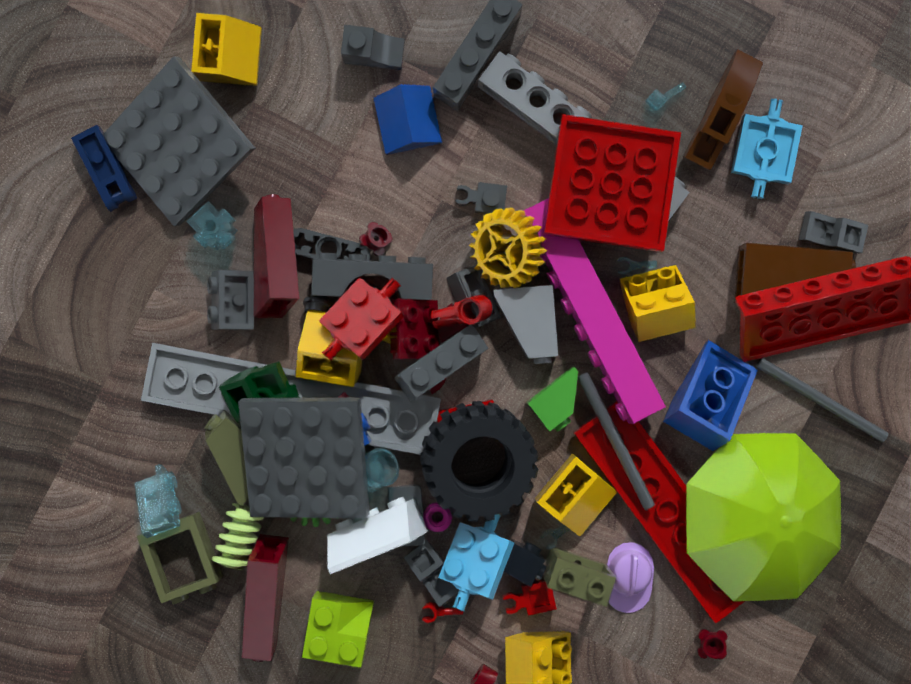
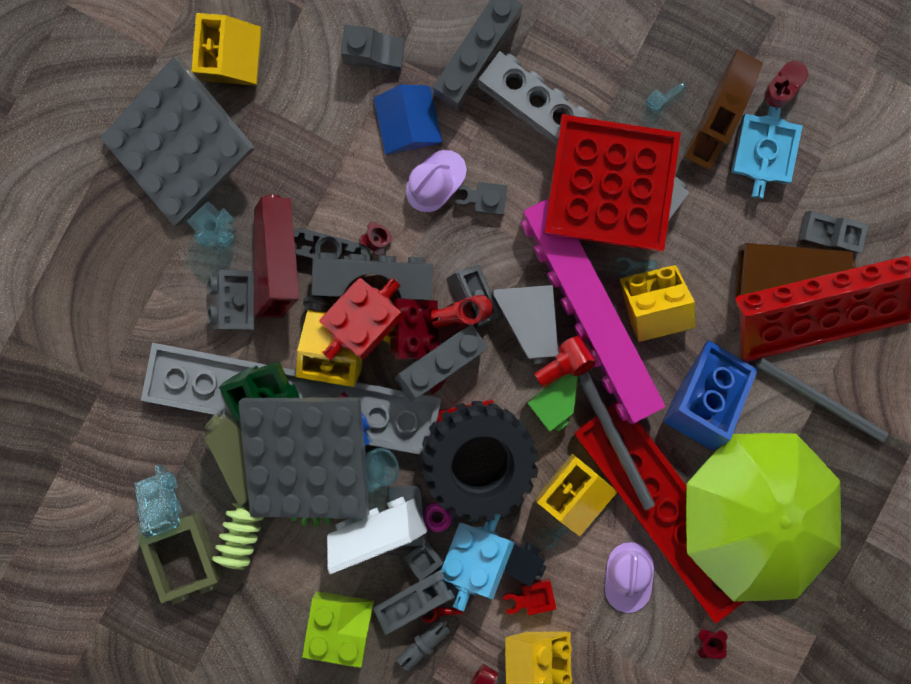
dark blue plate [71,125,137,212] -> none
dark red slope [242,534,289,662] -> none
yellow gear [469,208,548,288] -> none
olive window [543,546,616,607] -> none
none -> dark grey plate [373,570,455,635]
none -> dark grey pin [396,617,452,672]
none -> lavender piece [406,150,467,212]
none -> red pin [534,336,596,389]
none -> dark red piece [764,60,808,108]

